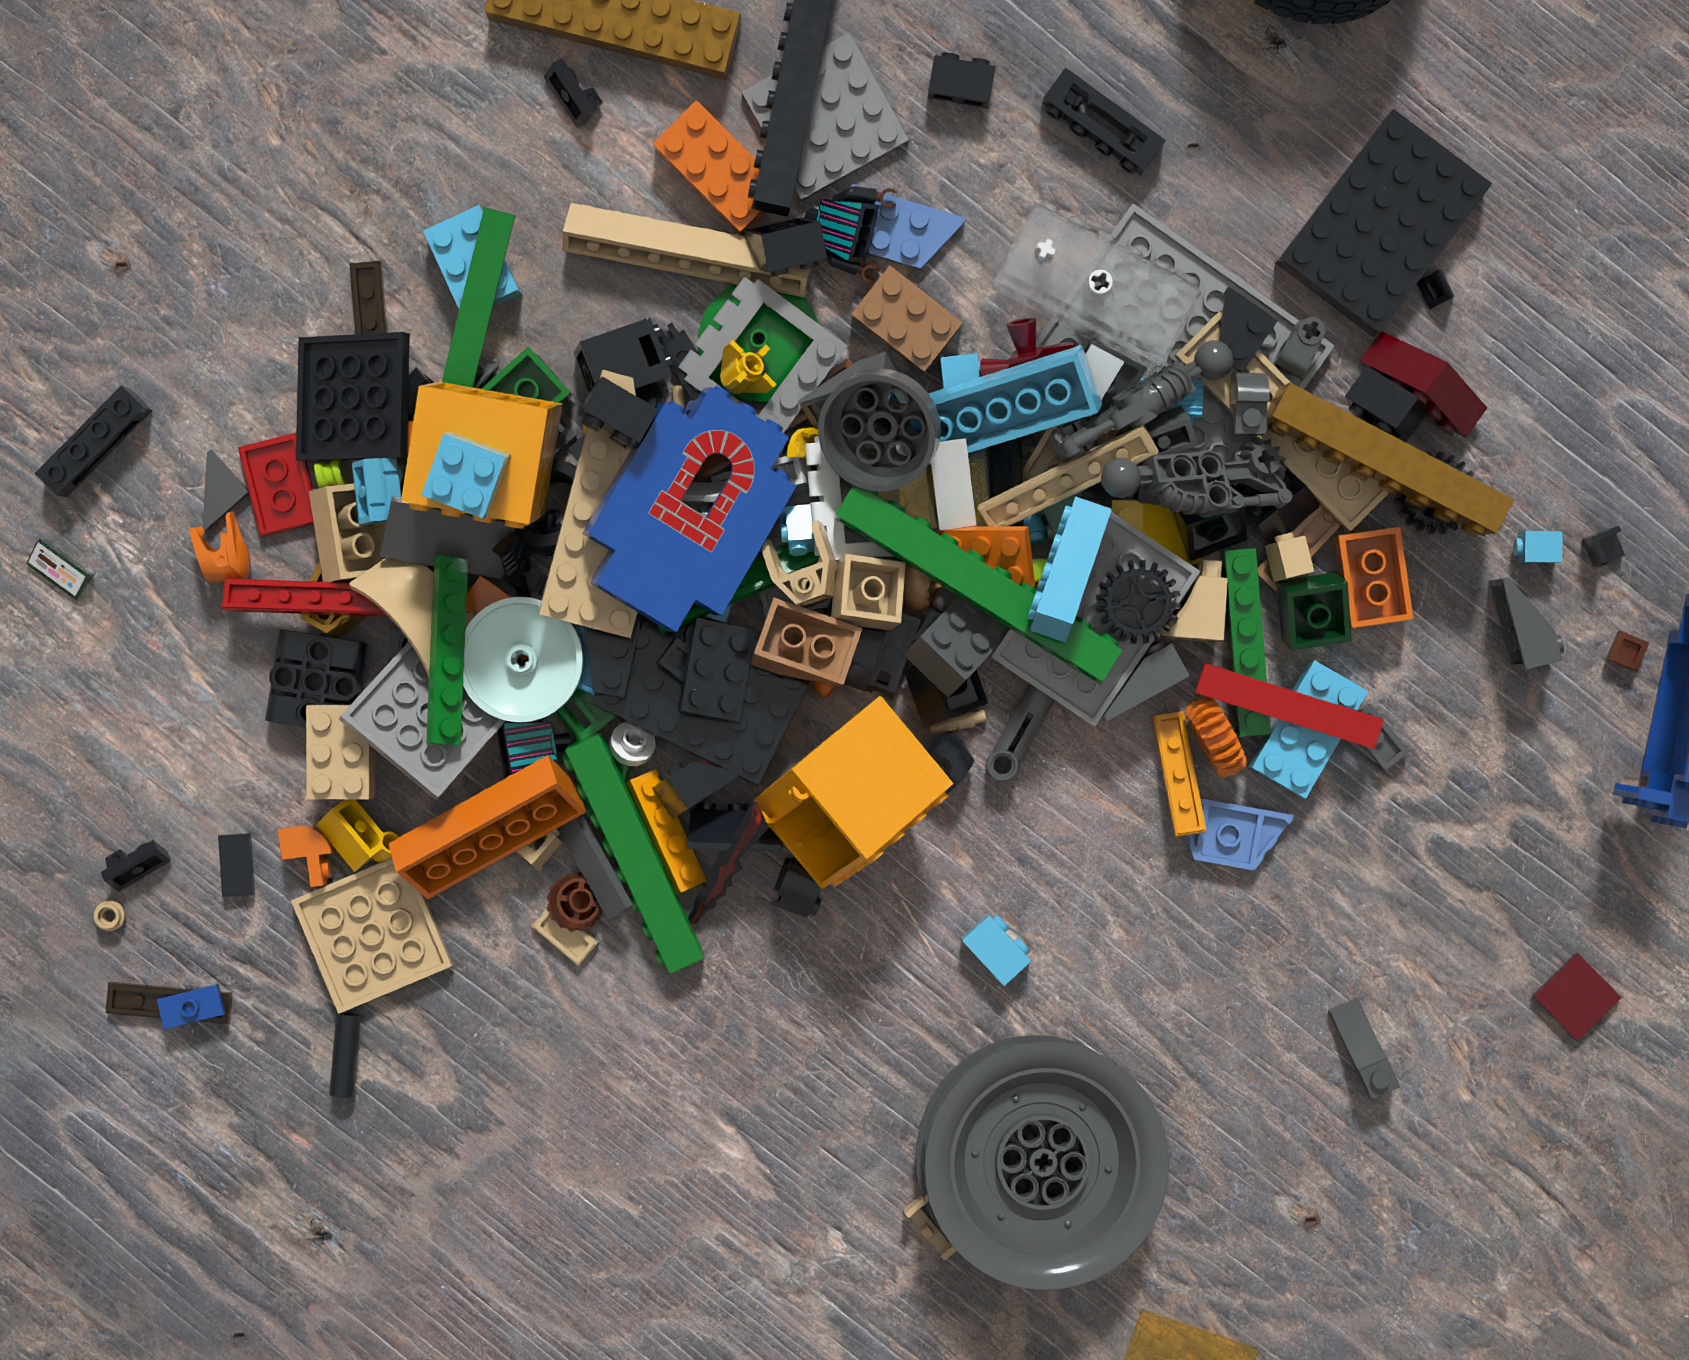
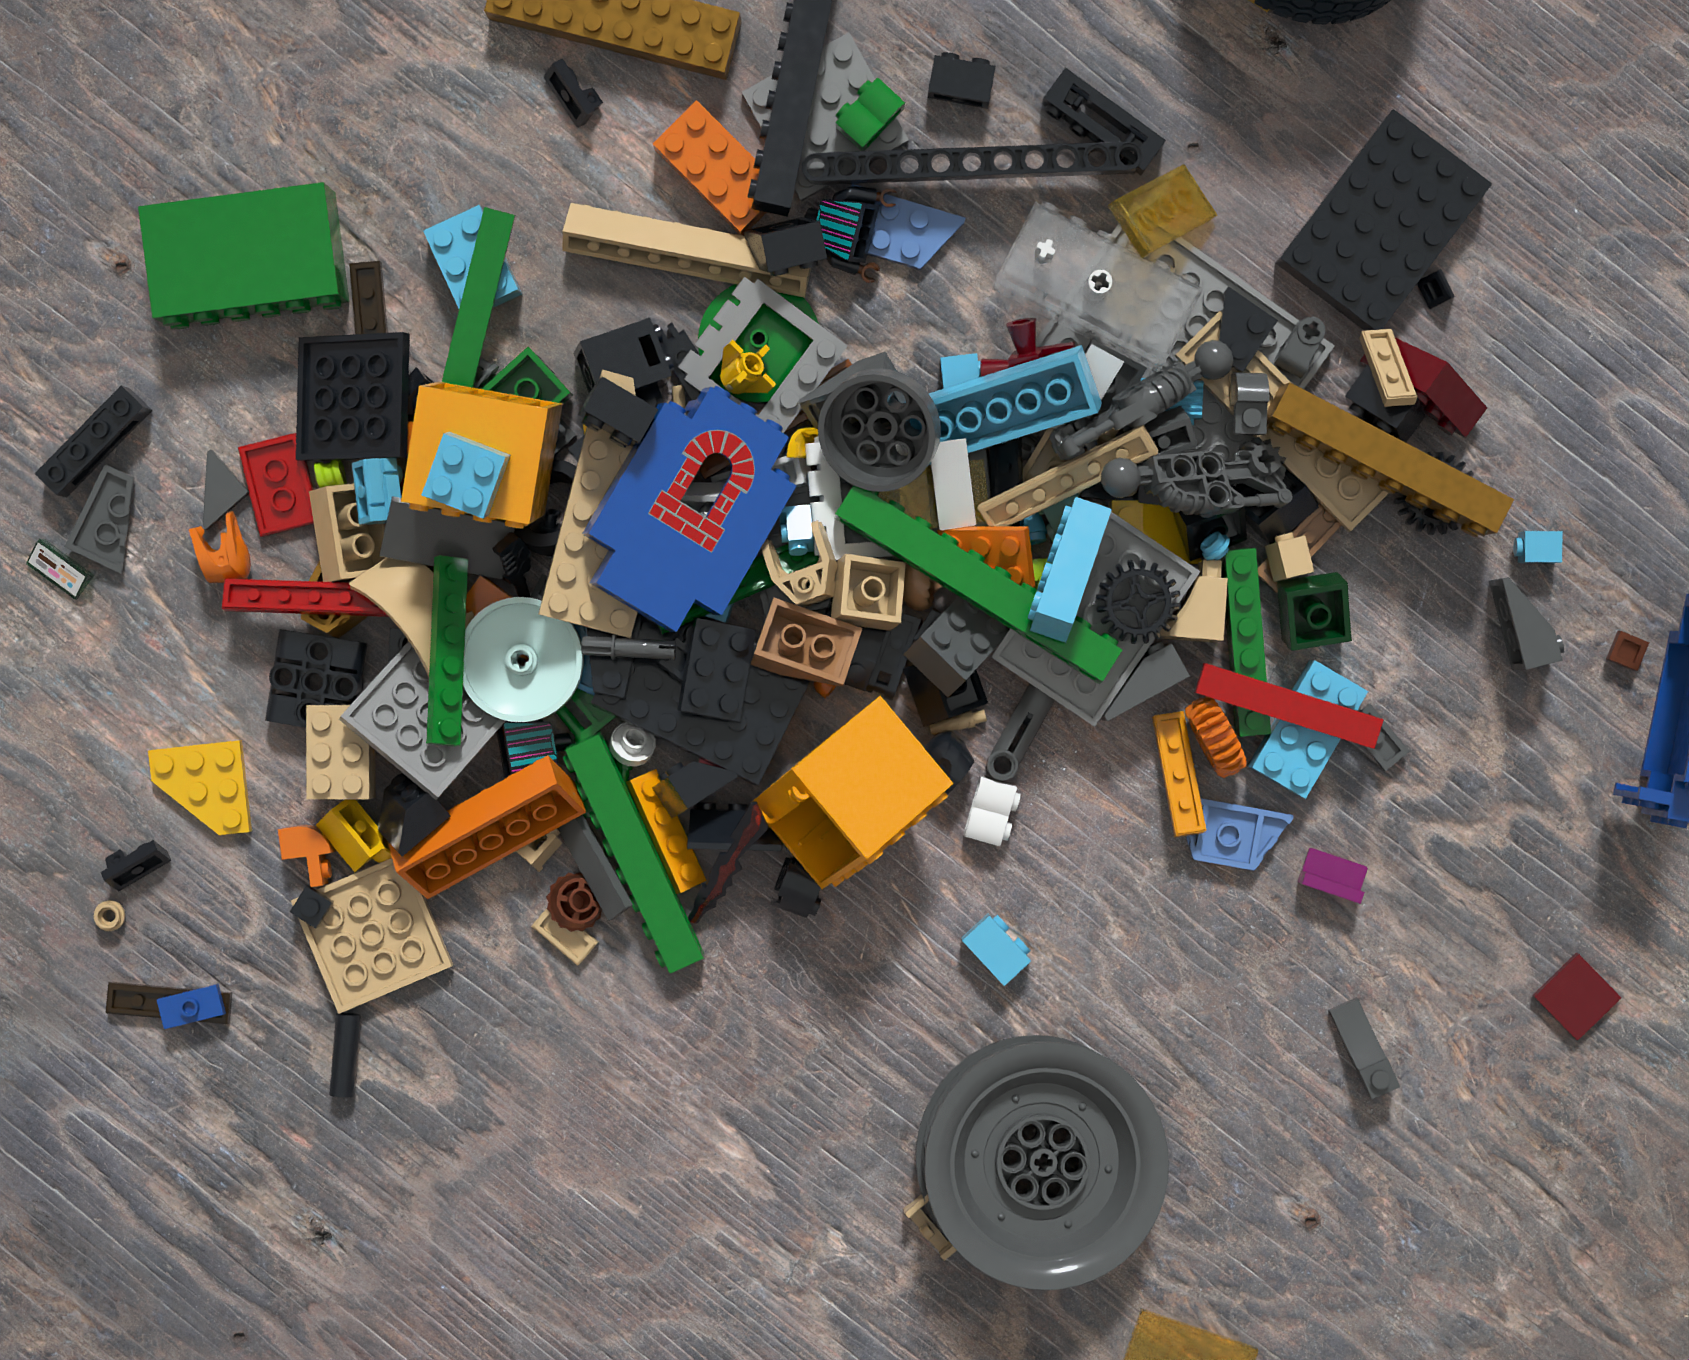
black tile [218,833,255,897] -> none
medium nougat brick [851,265,963,375] -> none
orange brick [1332,527,1414,628] -> none
black panel [1582,526,1625,567] -> none
none -> dark grey wing [64,464,135,574]
none -> green brick [138,182,350,330]
none -> yellow plate [148,740,252,835]
none -> black plate [290,885,334,929]
none -> black slope [378,773,450,856]
none -> dark grey axle [581,634,676,660]
none -> black beam [802,141,1143,185]
none -> green brick [835,78,905,151]
none -> white brick [963,776,1021,846]
none -> clear yellow tile [1108,164,1217,258]
none -> medium azure plate [1200,532,1230,560]
none -> magenta panel [1297,848,1368,904]
none -> tan tile [1359,329,1417,407]

